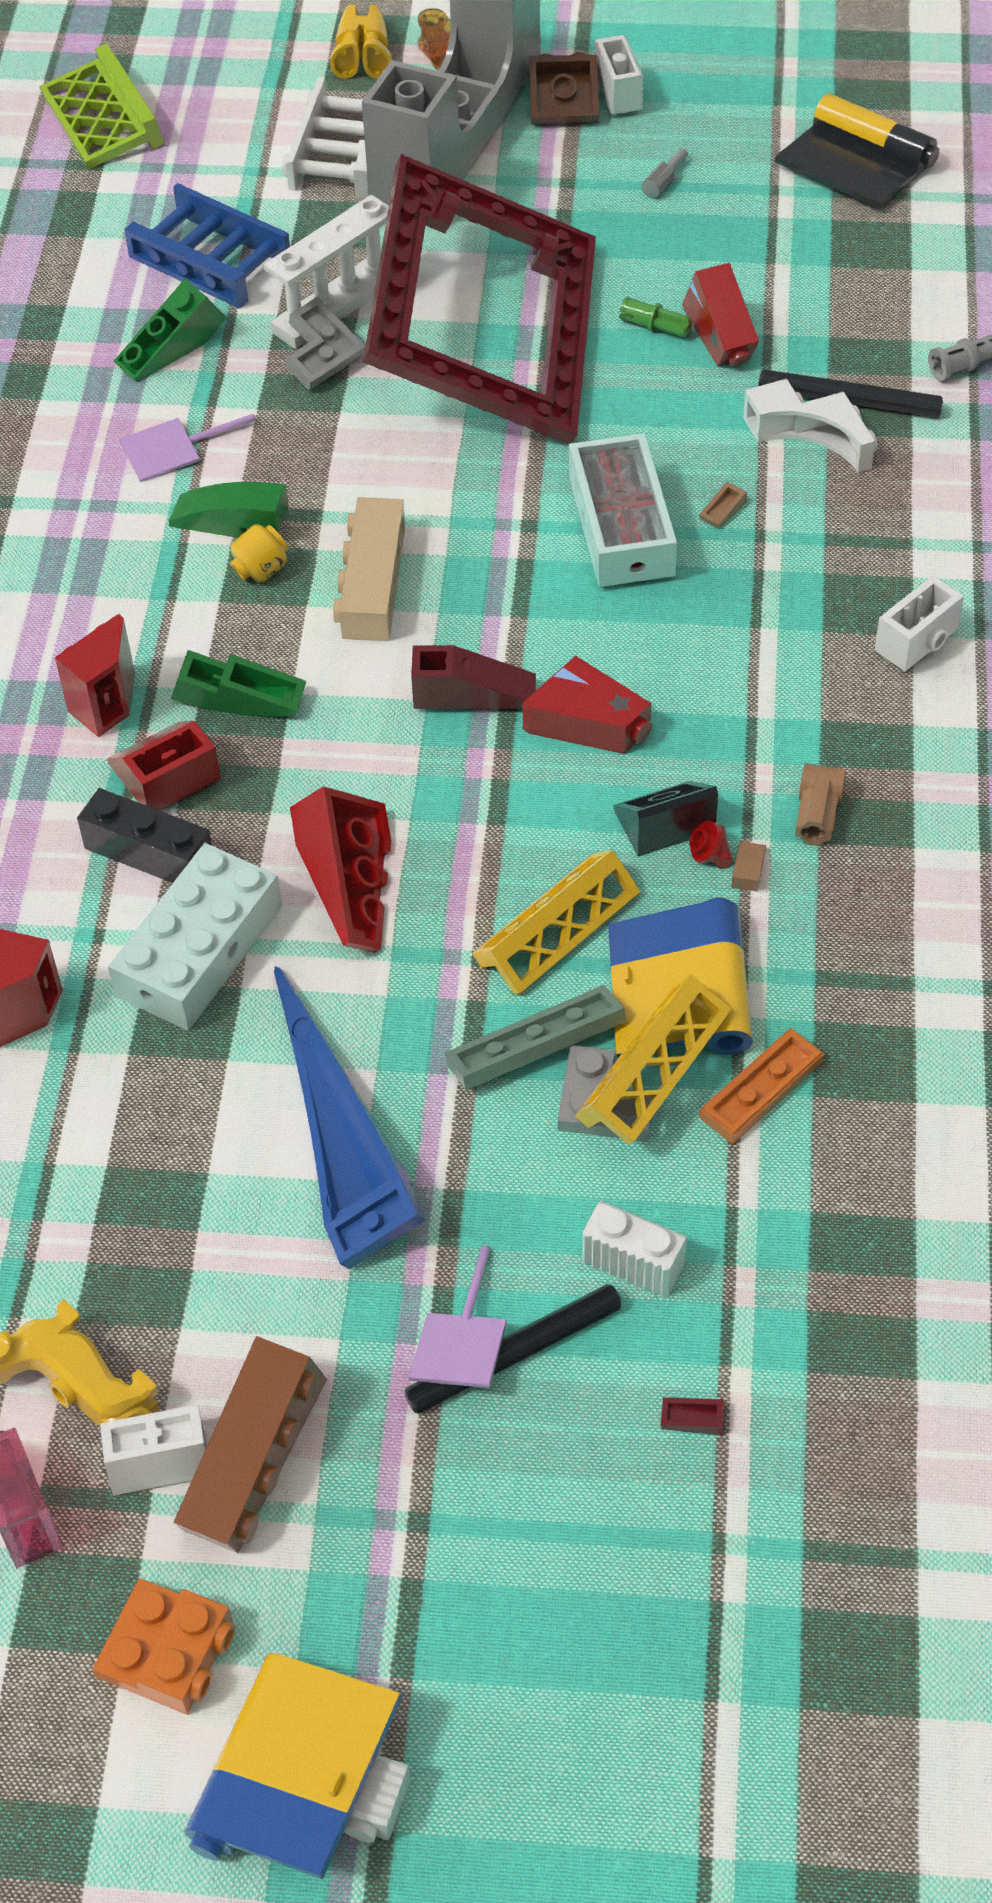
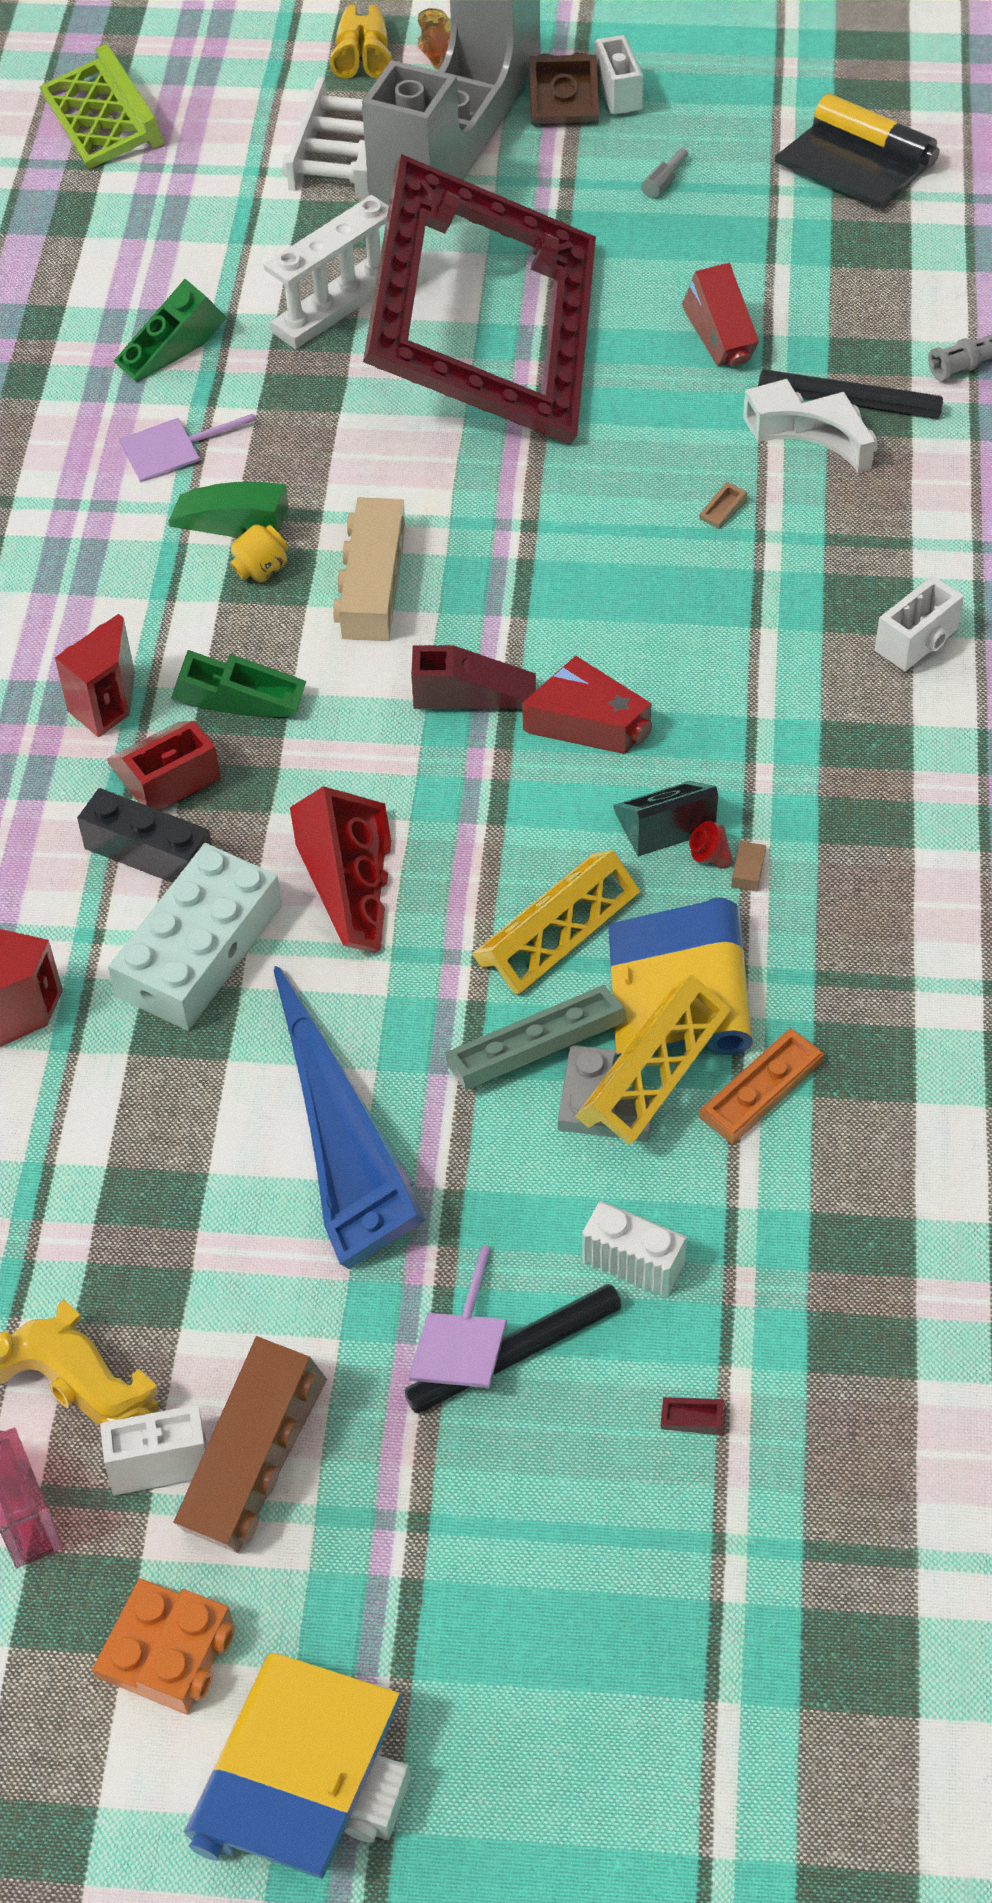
blue fence [124,183,290,309] -> none
light grey plate [285,296,365,391] -> none
brick [569,433,677,587] -> none
bright green axle [619,297,692,338] -> none
medium nougat piece [795,763,846,846] -> none

